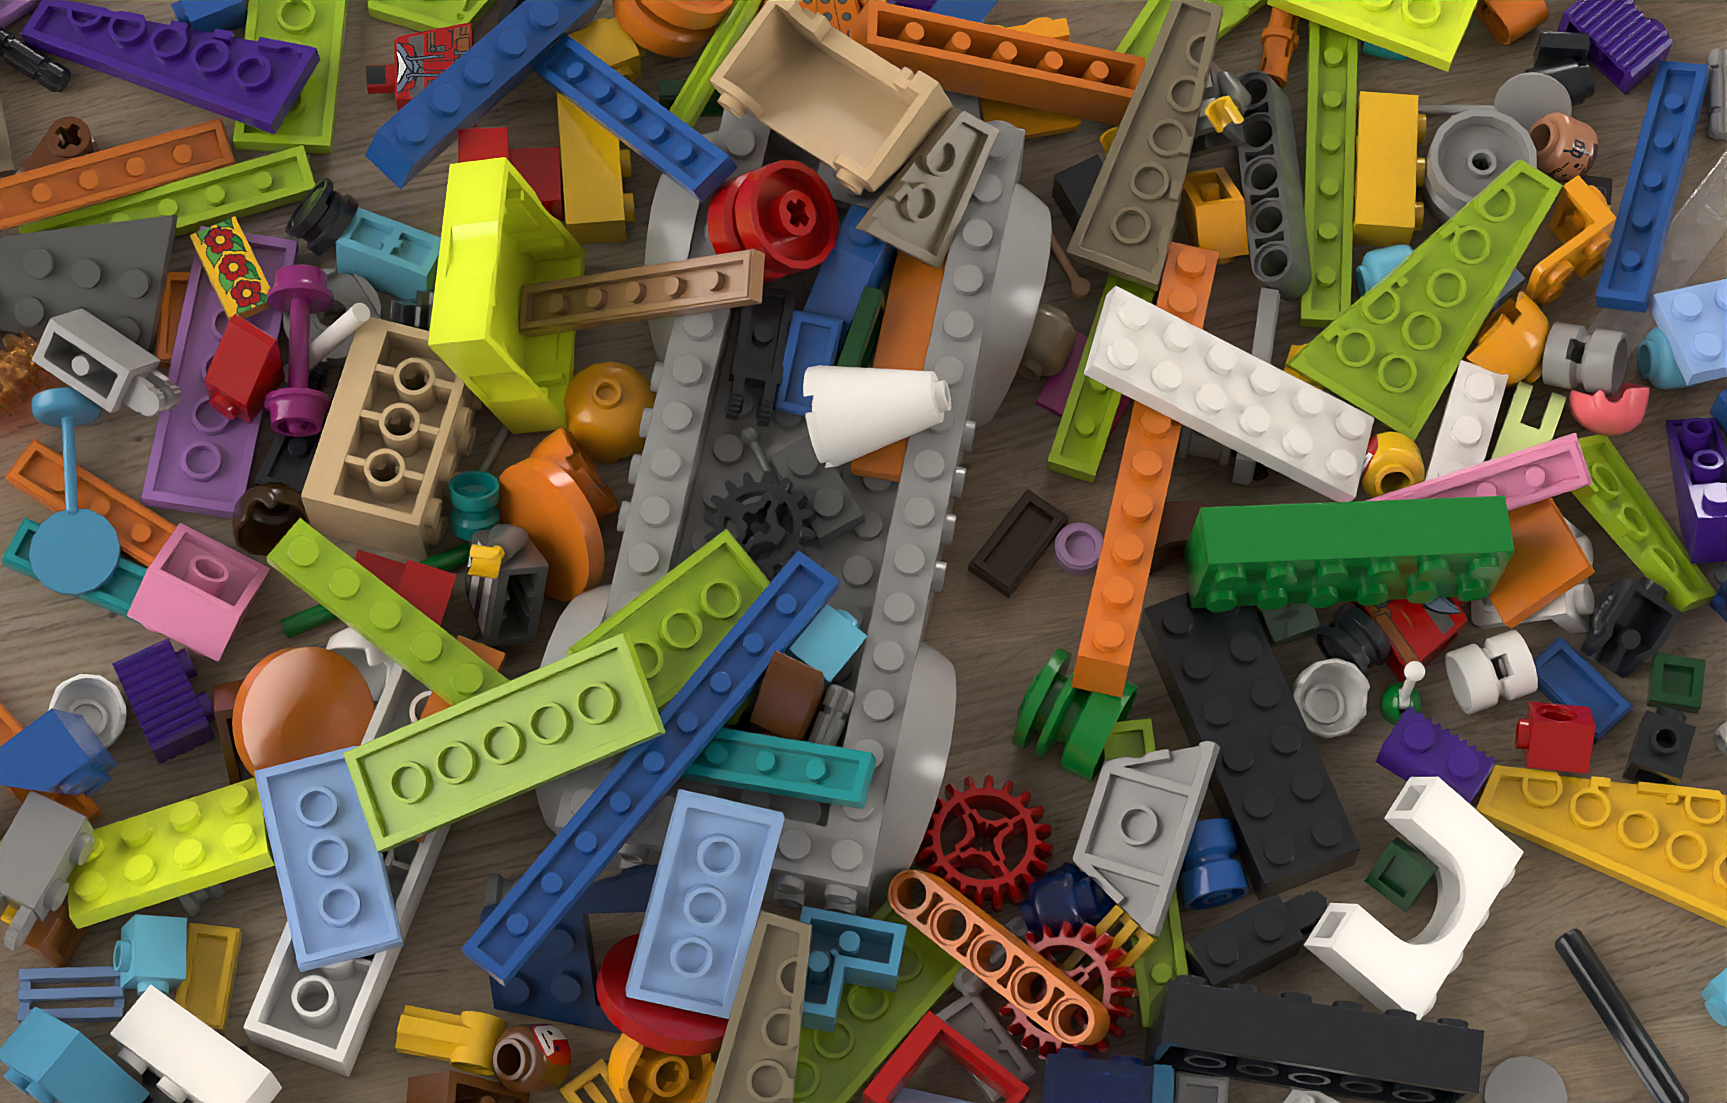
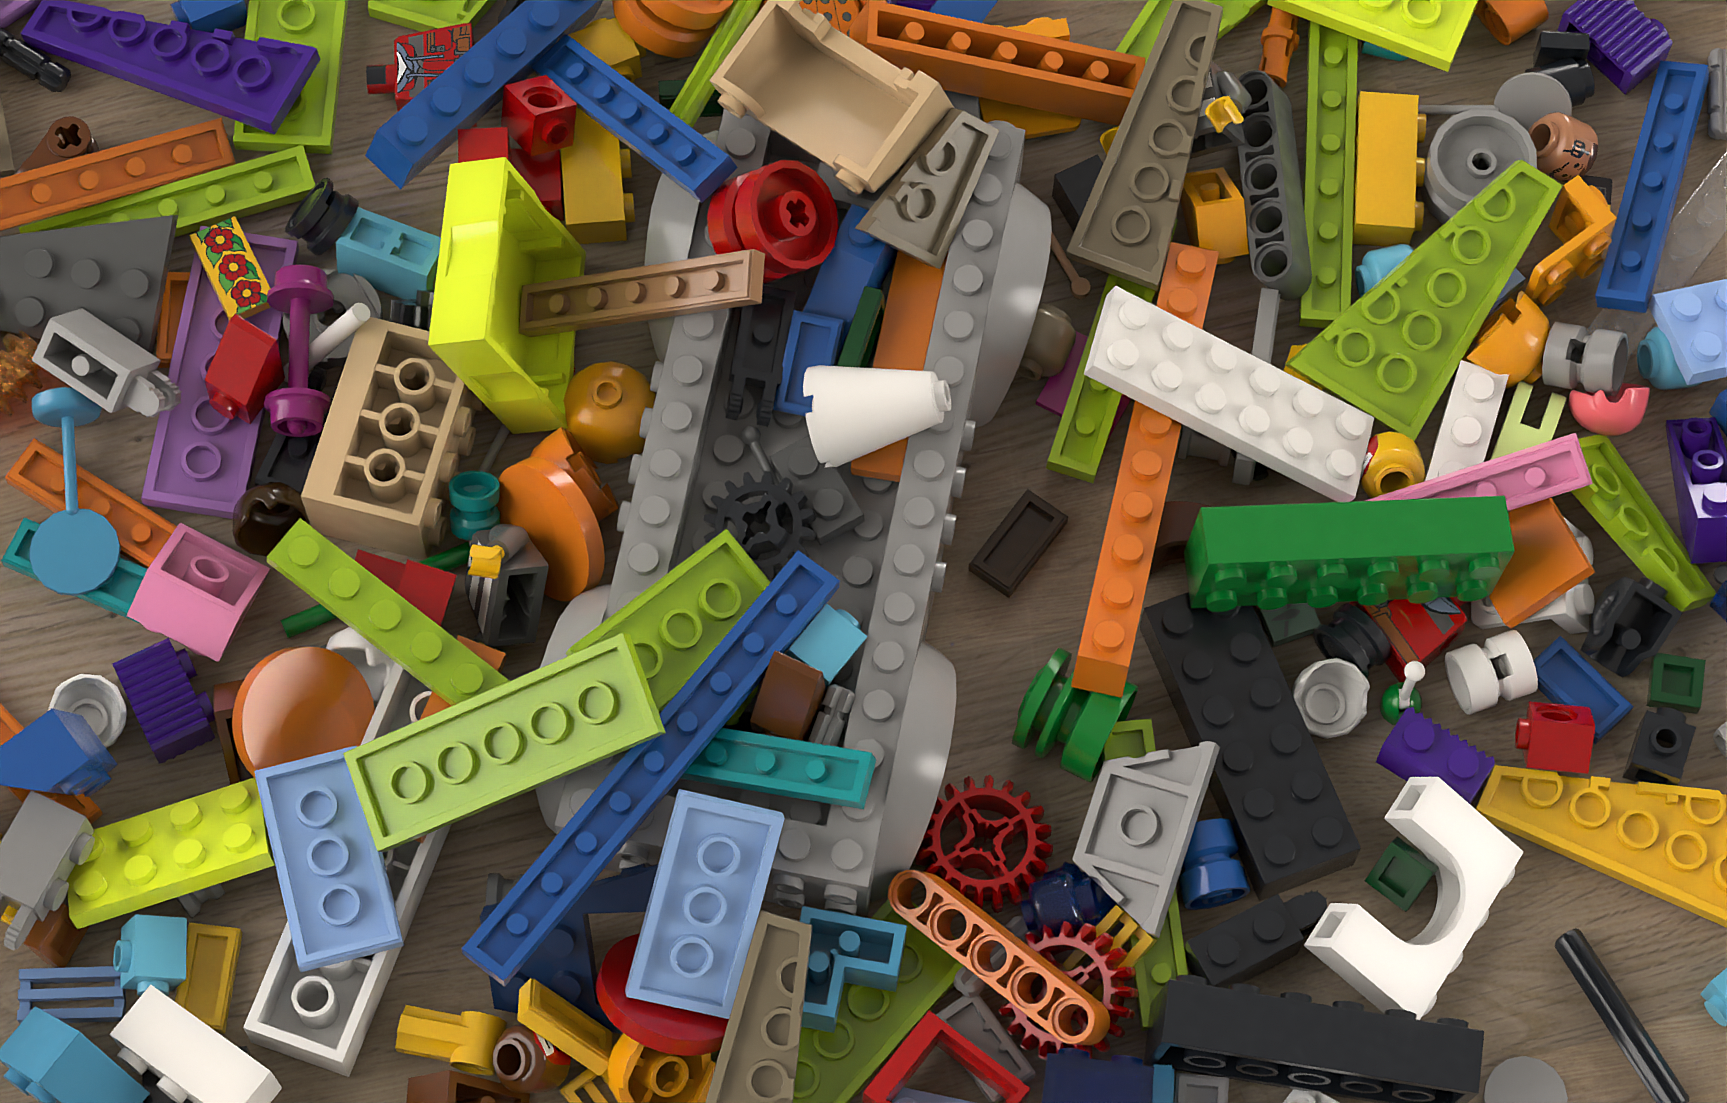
lavender tile [1054,523,1104,576] -> none
none -> red brick [501,75,577,156]
none -> yellow tile [517,978,612,1076]

